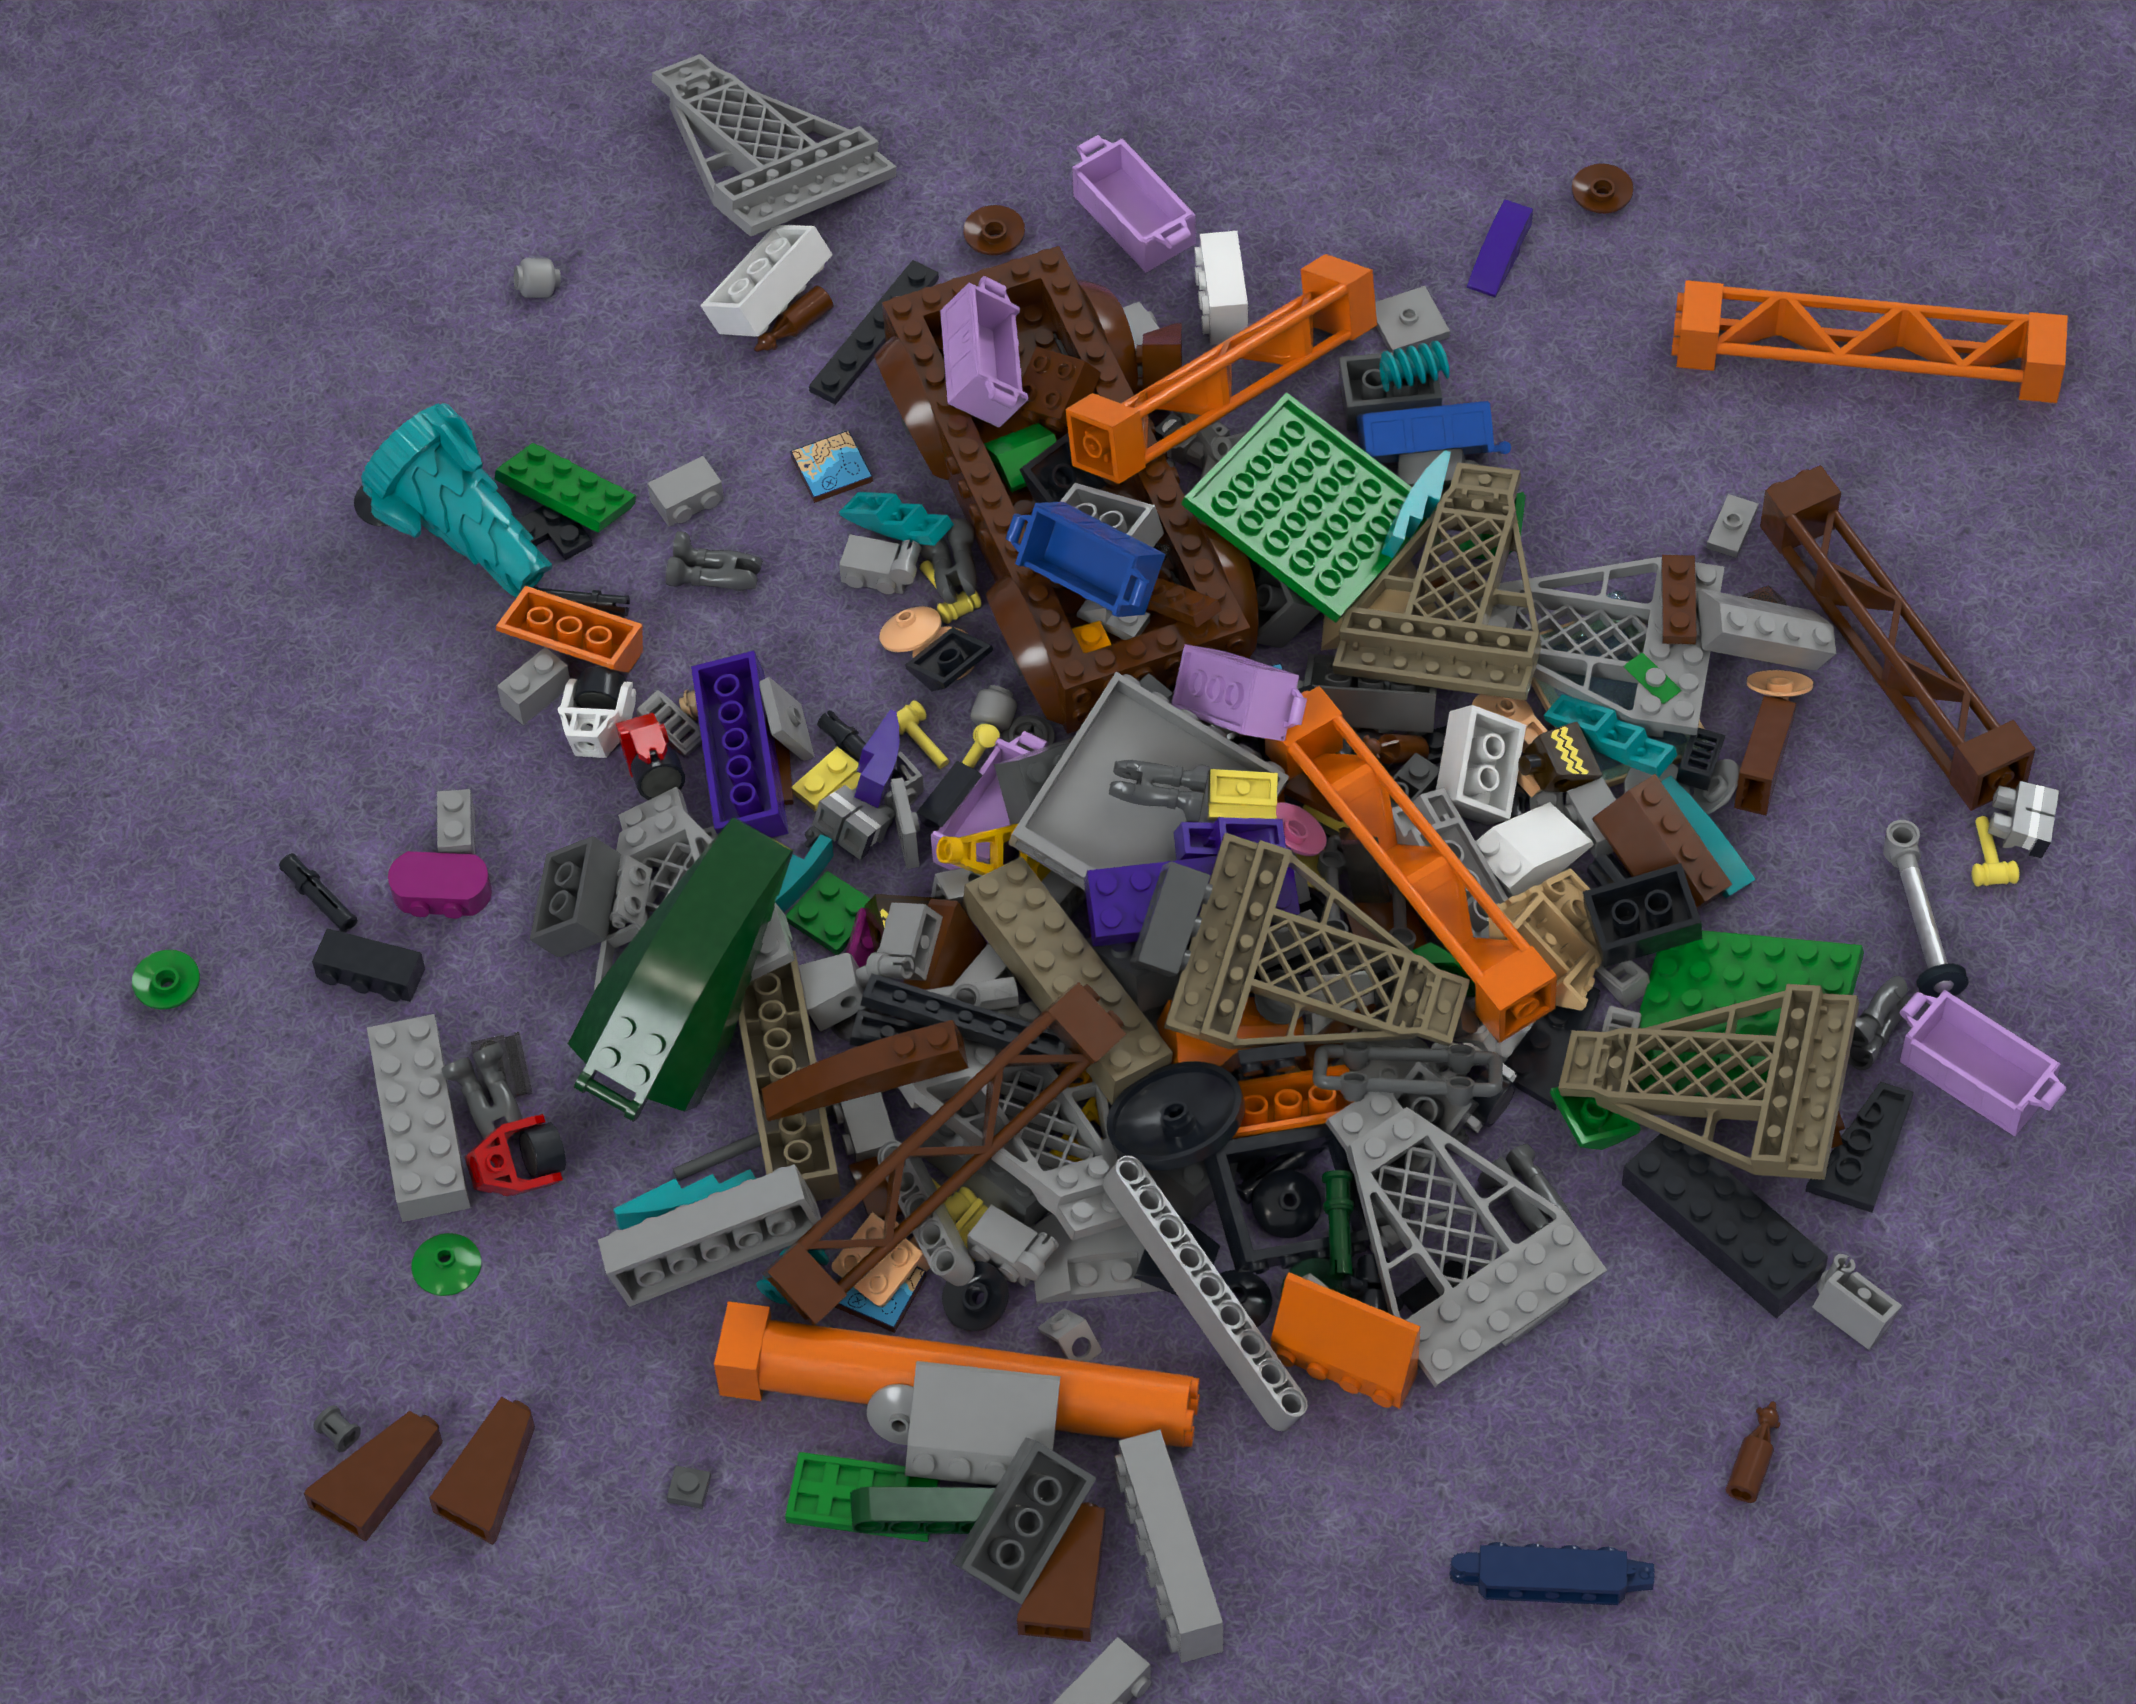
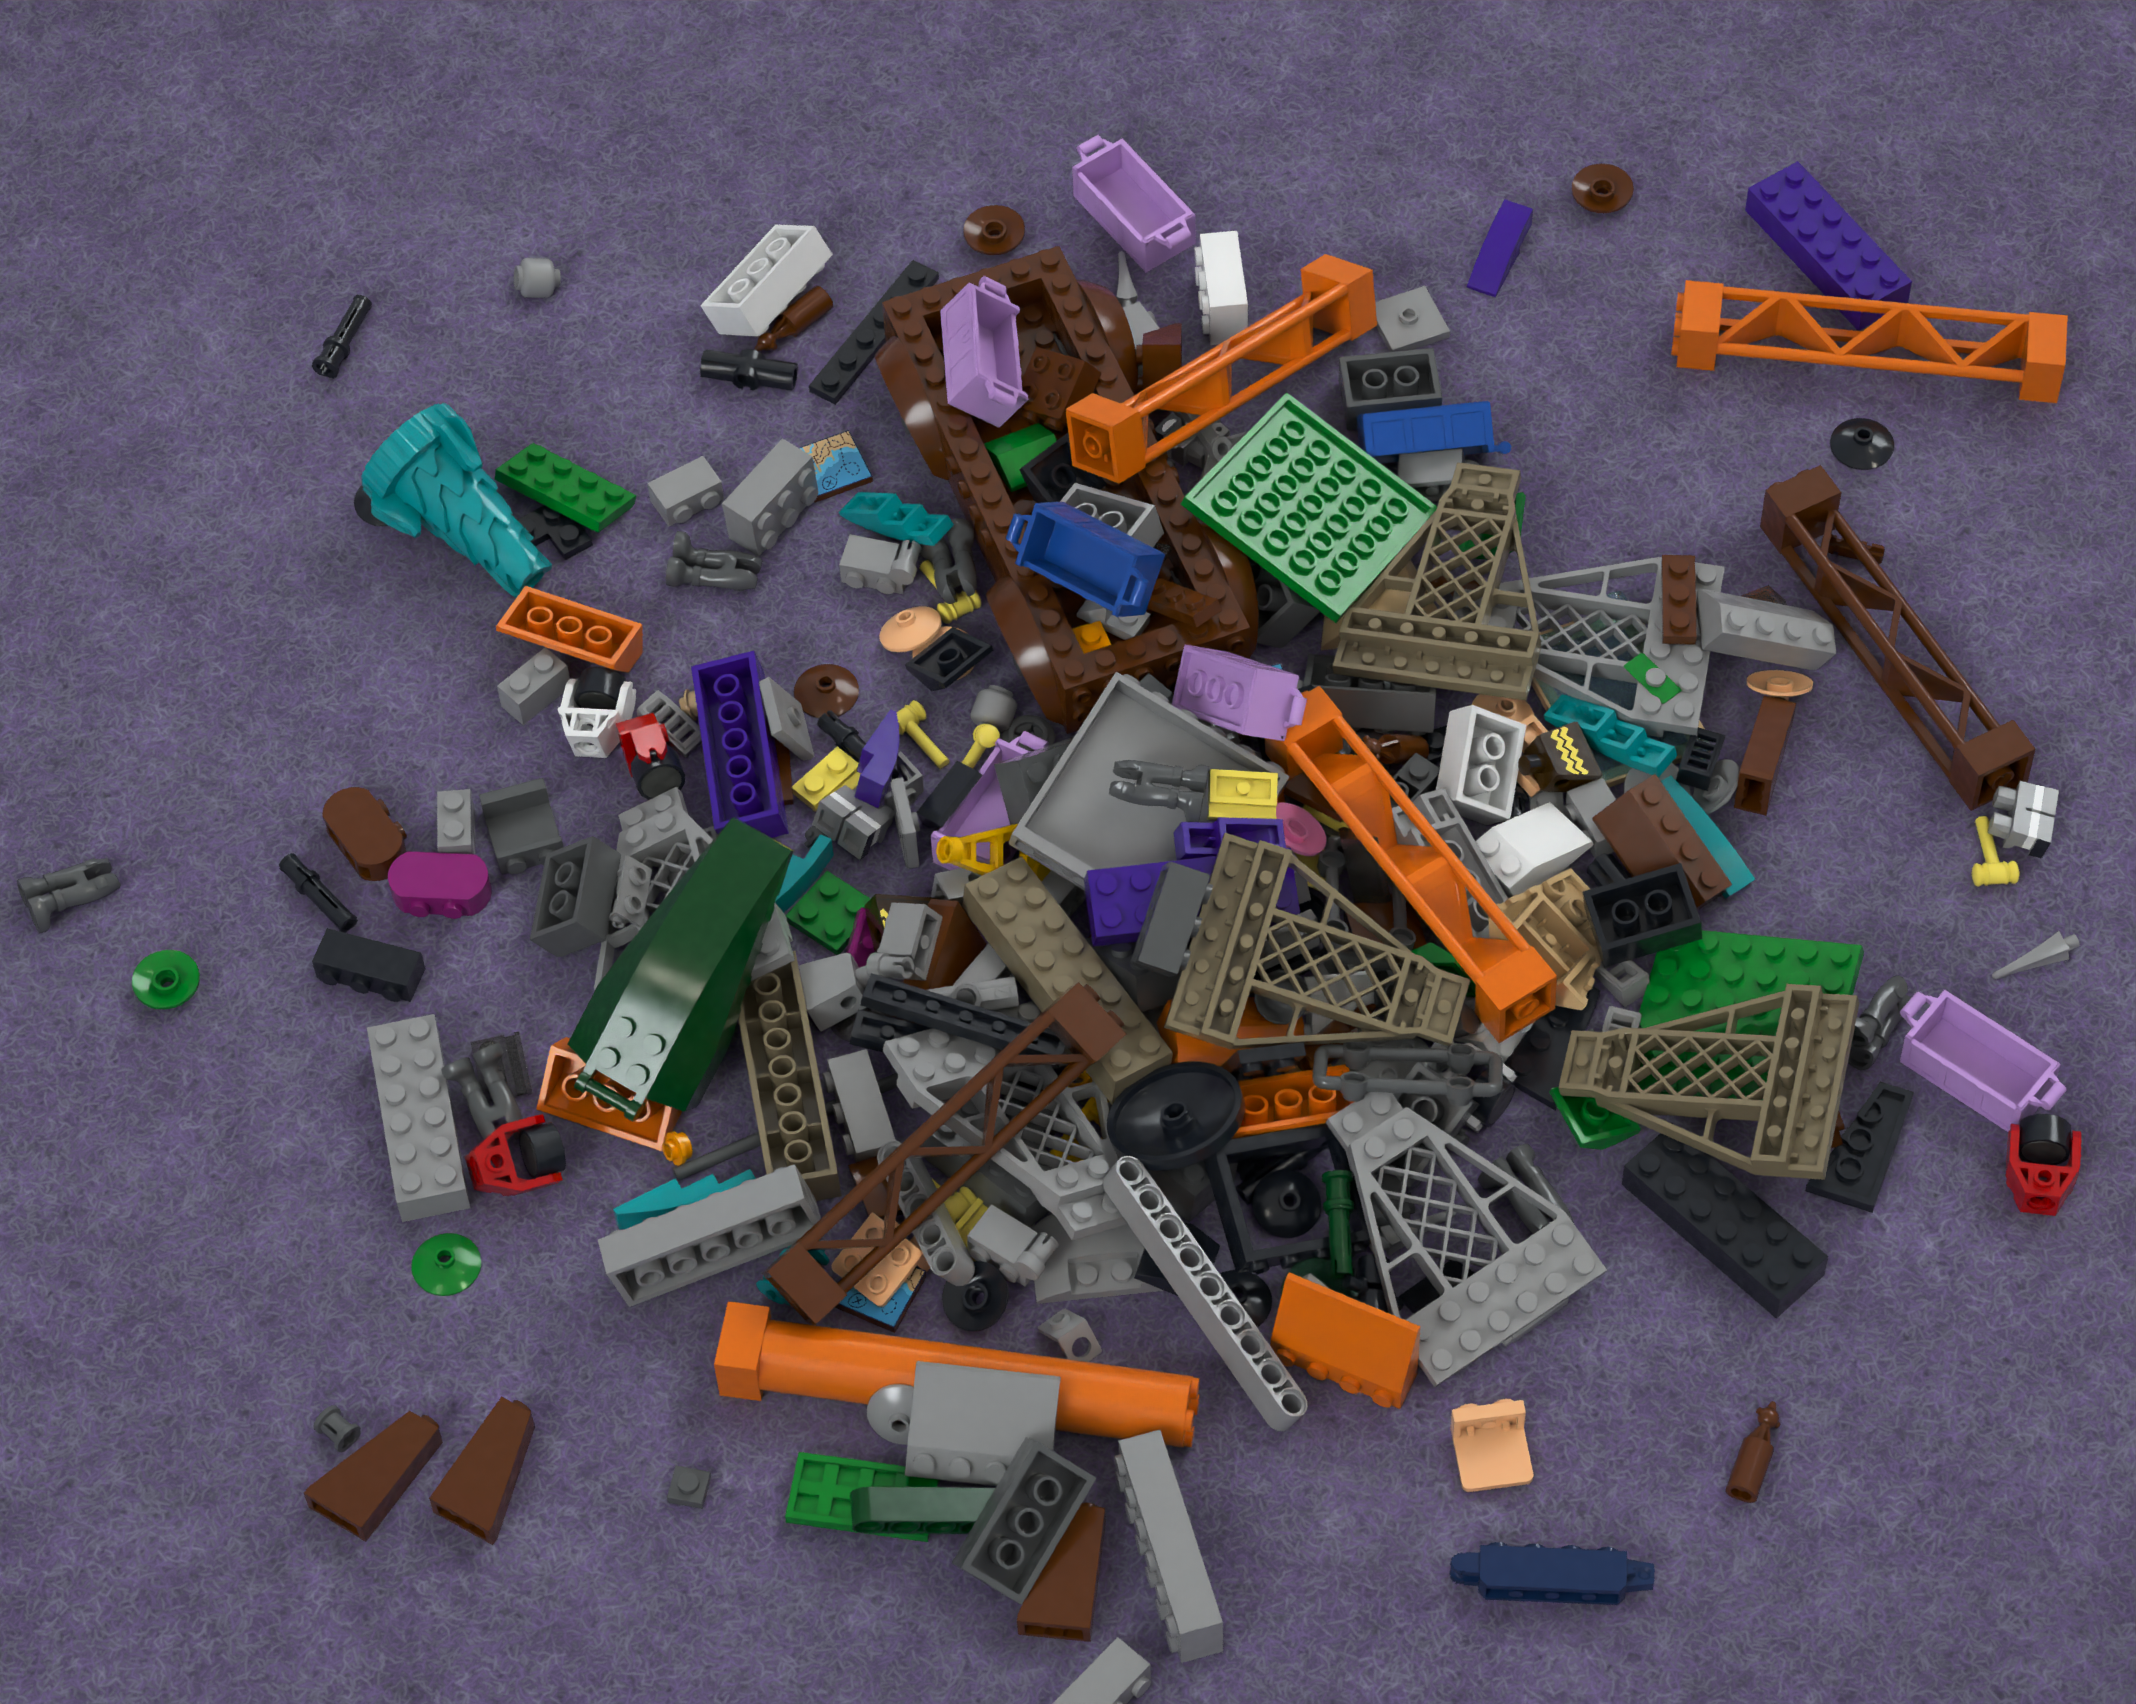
black pin [533,587,630,616] -> none
light grey wing [652,54,897,237] -> none
reddish brown slope [761,1020,969,1122] -> none
teal piece [1379,340,1450,392] -> none
slope [1381,450,1451,558] -> none
light grey plate [1706,494,1759,558] -> none
light grey hinge [1812,1254,1902,1350] -> none
piece [1883,820,1969,998] -> none
none -> dark grey piece [17,858,121,934]
none -> black pin [312,295,372,379]
none -> reddish brown brick [322,787,407,881]
none -> dark grey panel [479,778,563,875]
none -> orange slope [536,1037,682,1151]
none -> light orange plate [662,1131,693,1166]
none -> black piece [700,349,798,391]
none -> light grey brick [722,438,818,557]
none -> reddish brown dish [794,664,859,718]
none -> light grey piece [1116,251,1138,308]
none -> light nougat bracket [1450,1399,1533,1492]
none -> dark purple brick [1745,161,1912,331]
none -> reddish brown axle [1821,534,1885,564]
none -> black dish [1830,418,1894,470]
none -> light grey piece [1992,931,2080,980]
none -> red piece [2005,1114,2082,1216]

